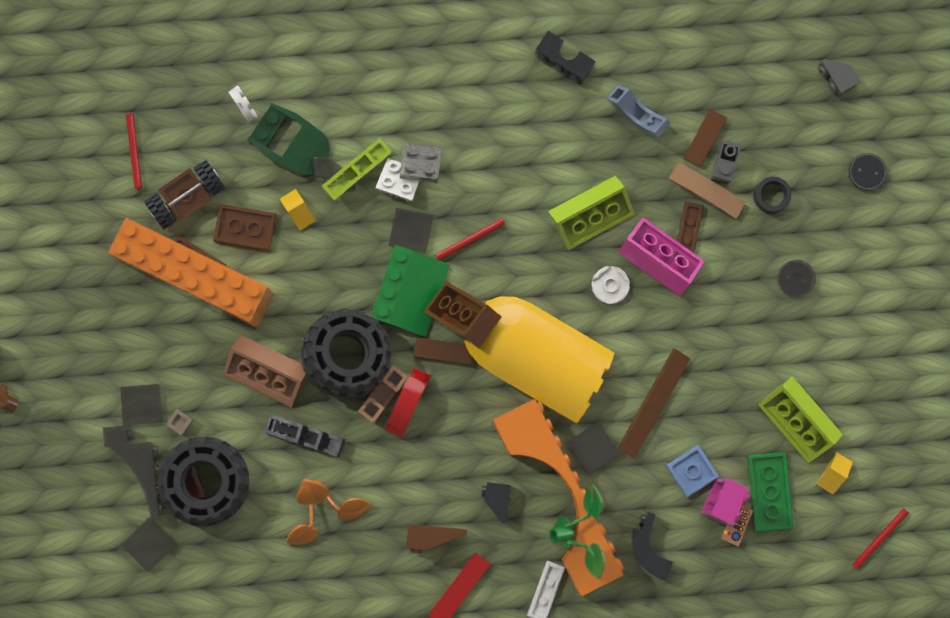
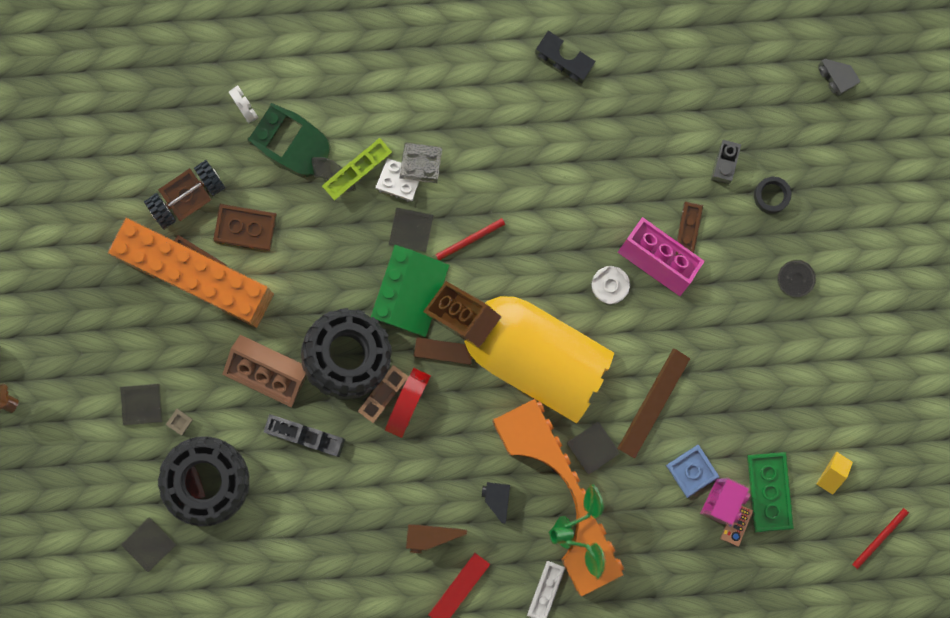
clear smoke arch [103,425,164,521] -> none
red bar [126,113,142,189] -> none
yellow slope [280,189,316,231] -> none
orange plant [286,479,370,545] -> none
lime slope [548,176,635,250] -> none
sand blue arch [606,84,671,138] -> none
black arch [631,512,673,580] -> none
medium nougat slope [669,163,745,219] -> none
reddish brown tile [683,108,727,168] -> none
lime slope [758,376,843,463] -> none
black tile [848,153,887,191] -> none

